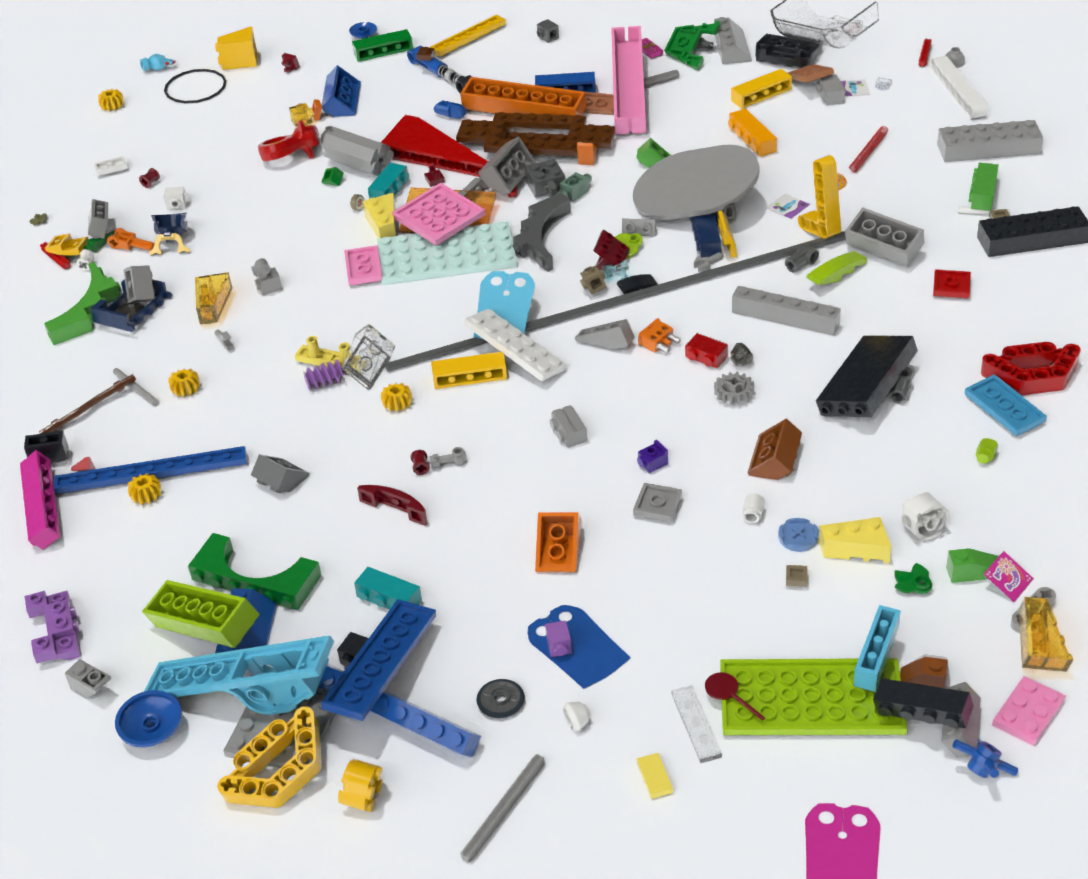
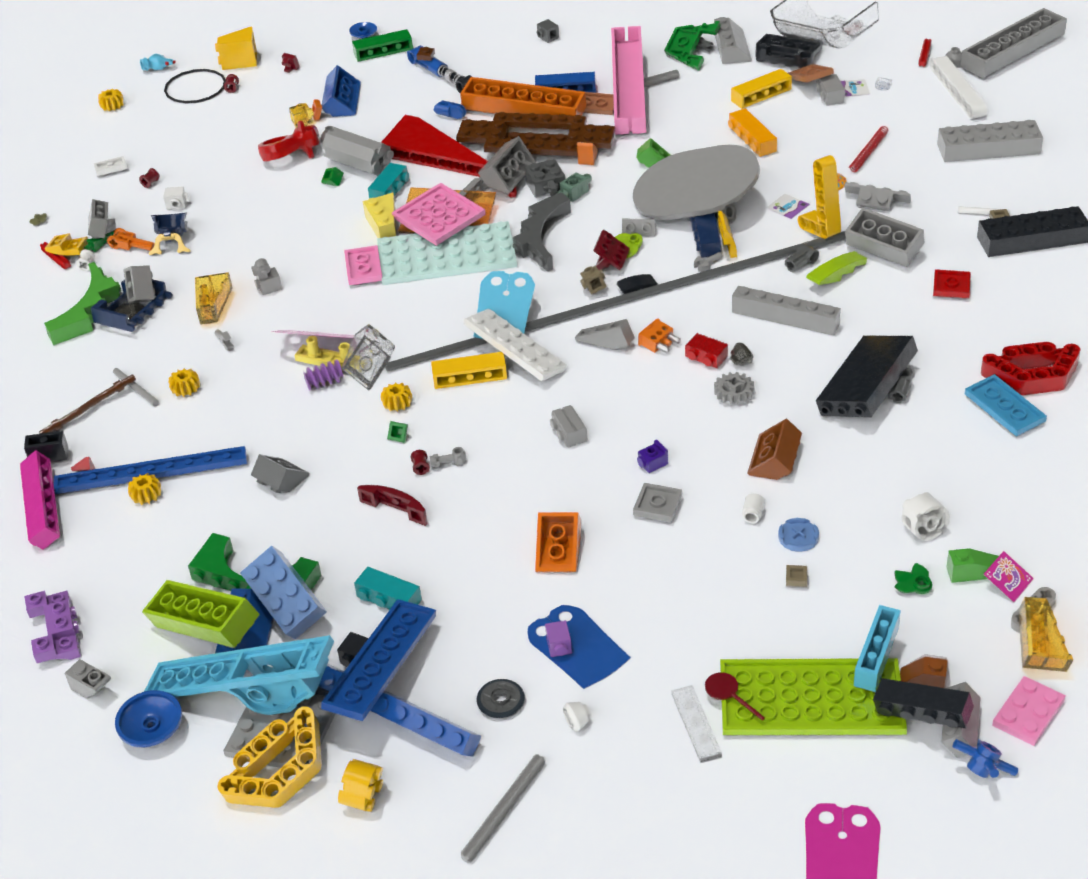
tile [350,194,364,211] -> none
dark red tile [424,165,445,187] -> none
yellow plate [430,14,506,57] -> none
clear light blue piece [602,260,629,279] -> none
light yellow tile [636,753,673,799] -> none
dark pink tile [642,38,663,59] -> none
light yellow wedge [818,517,892,563] -> none
bright green brick [968,162,999,211] -> none
lime arm [975,438,998,464] -> none
none -> dark red bush [224,74,239,93]
none -> medium blue brick [240,545,327,640]
none -> piece [271,330,362,338]
none -> green slope [387,421,408,443]
none -> light grey bracket [844,182,911,211]
none -> light grey brick [960,8,1067,78]

